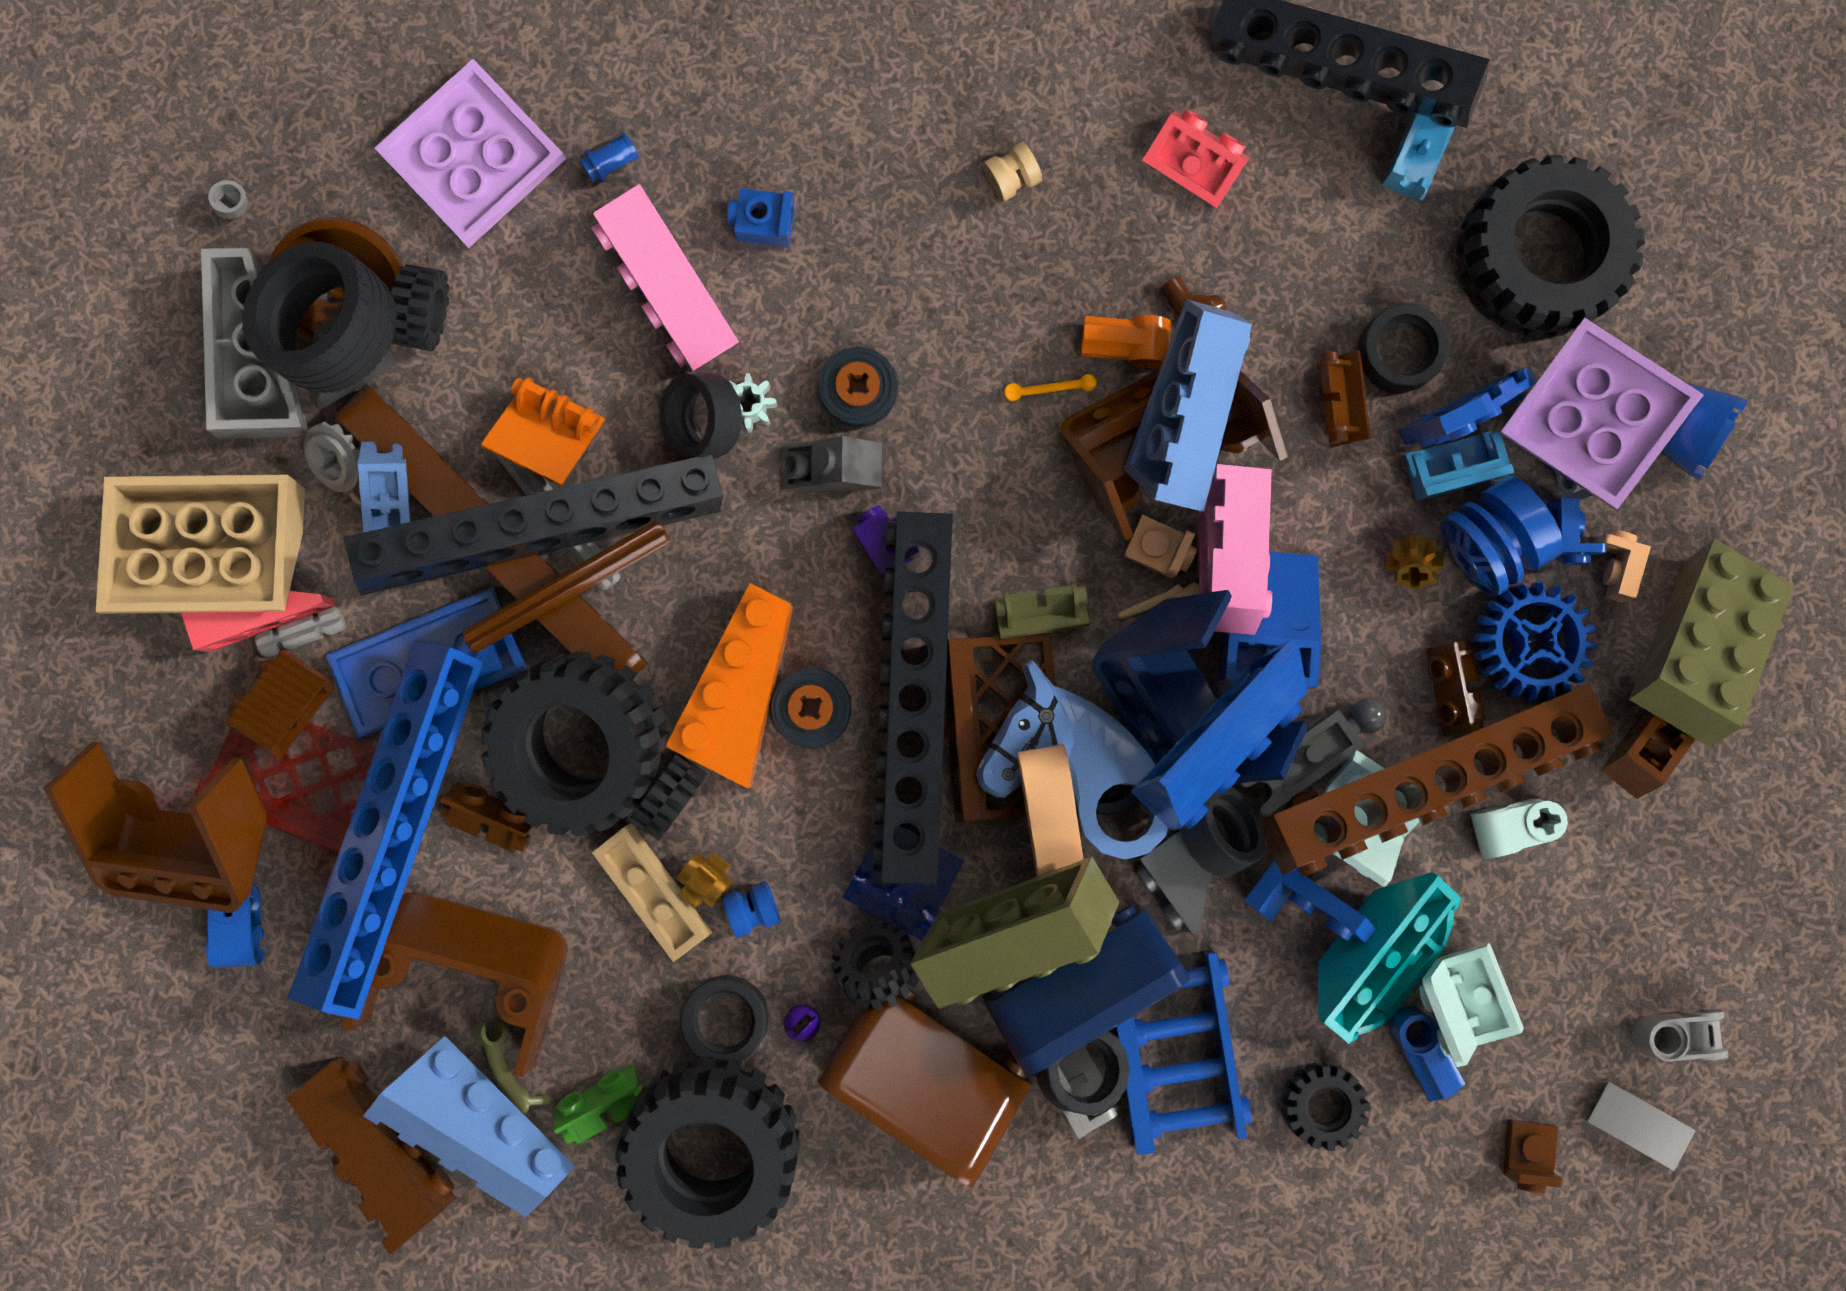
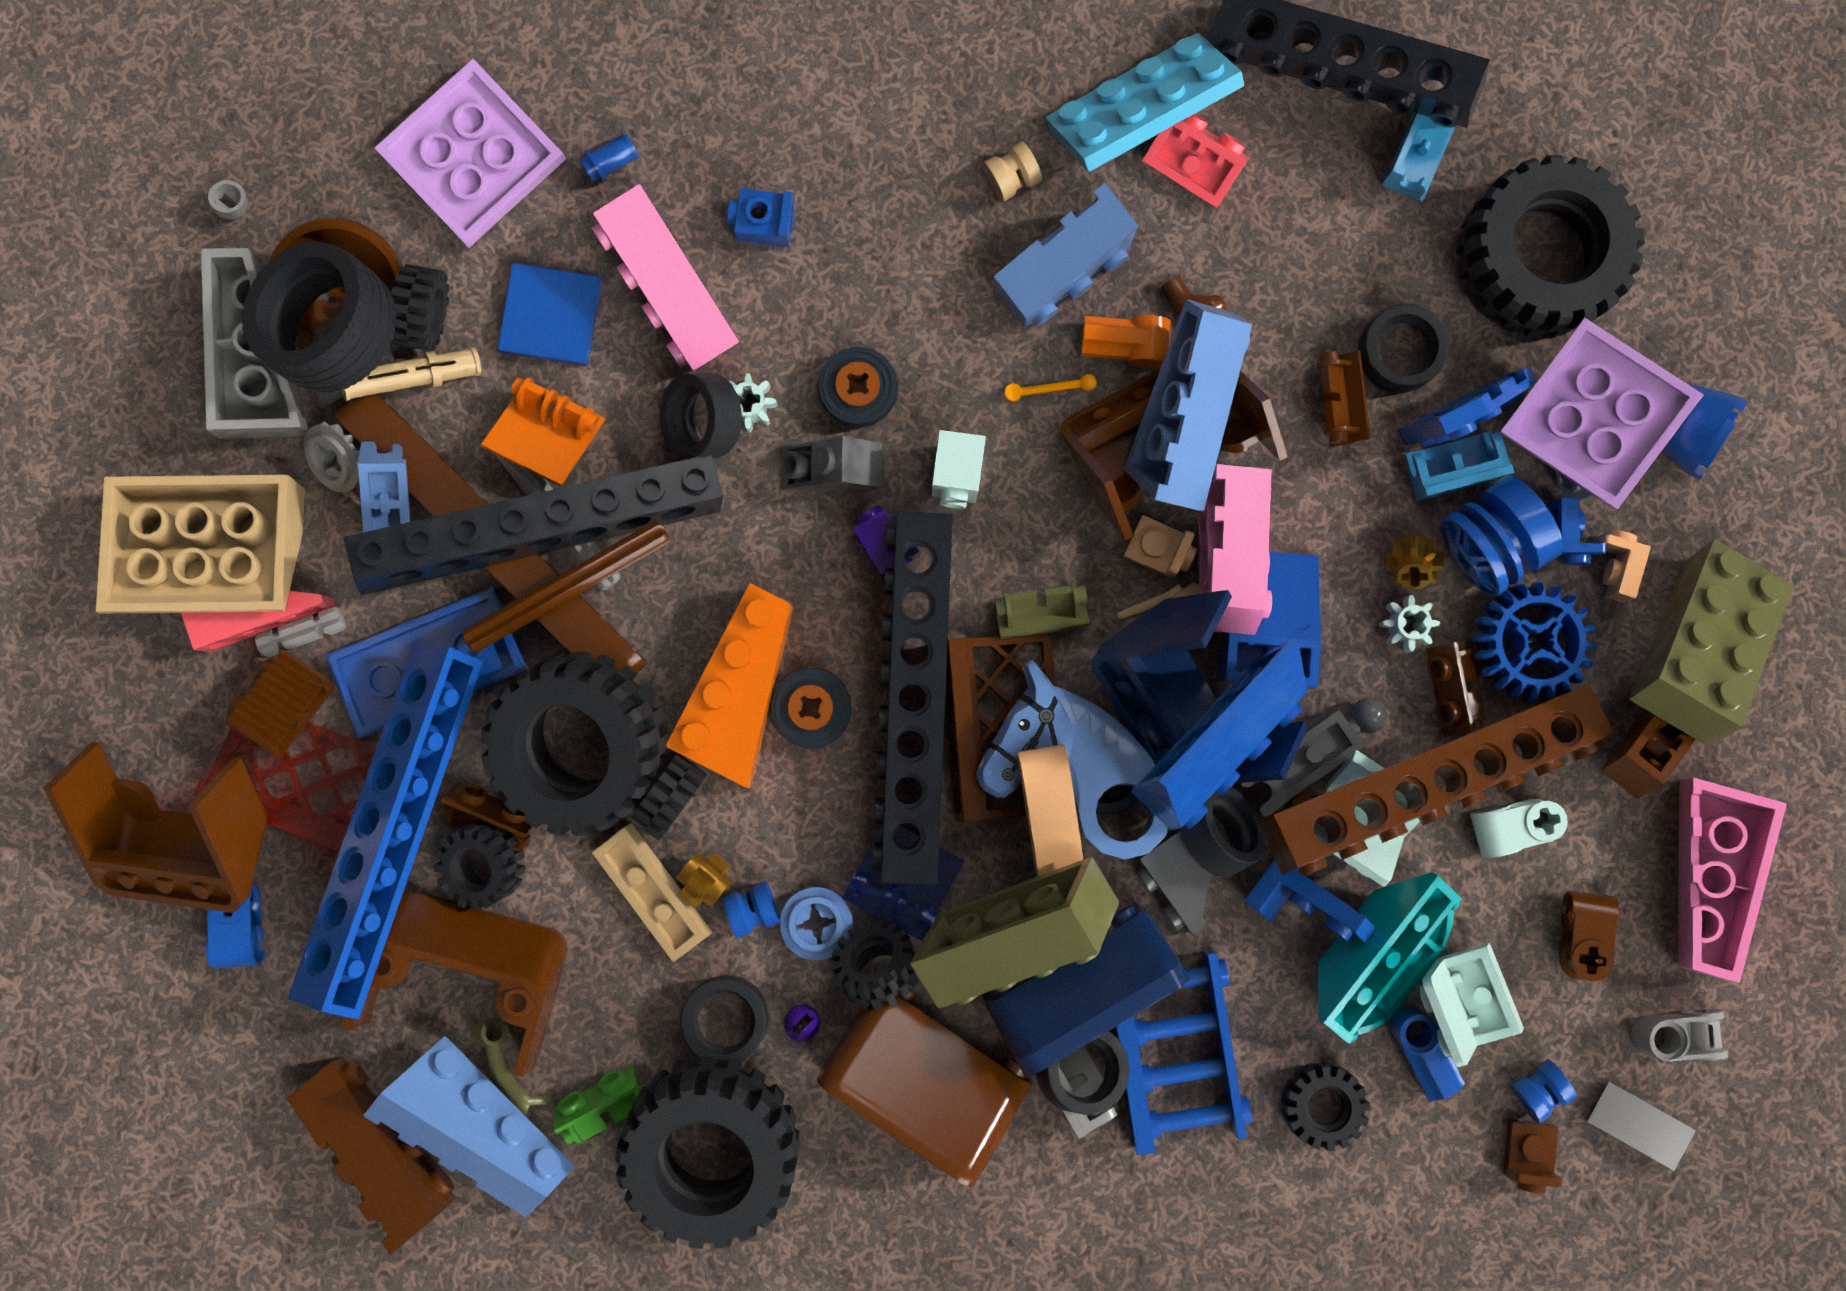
none -> tan pin [342,347,481,401]
none -> black tyre [434,820,526,910]
none -> blue tile [498,263,602,366]
none -> medium blue gear [780,887,853,960]
none -> light aqua brick [932,430,986,509]
none -> medium blue wedge [992,183,1139,328]
none -> medium azure plate [1045,33,1245,173]
none -> light aqua gear [1379,595,1440,653]
none -> blue wheel [1510,1059,1577,1124]
none -> reddish brown piece [1559,890,1619,981]
none -> bright pink wedge [1678,777,1787,983]

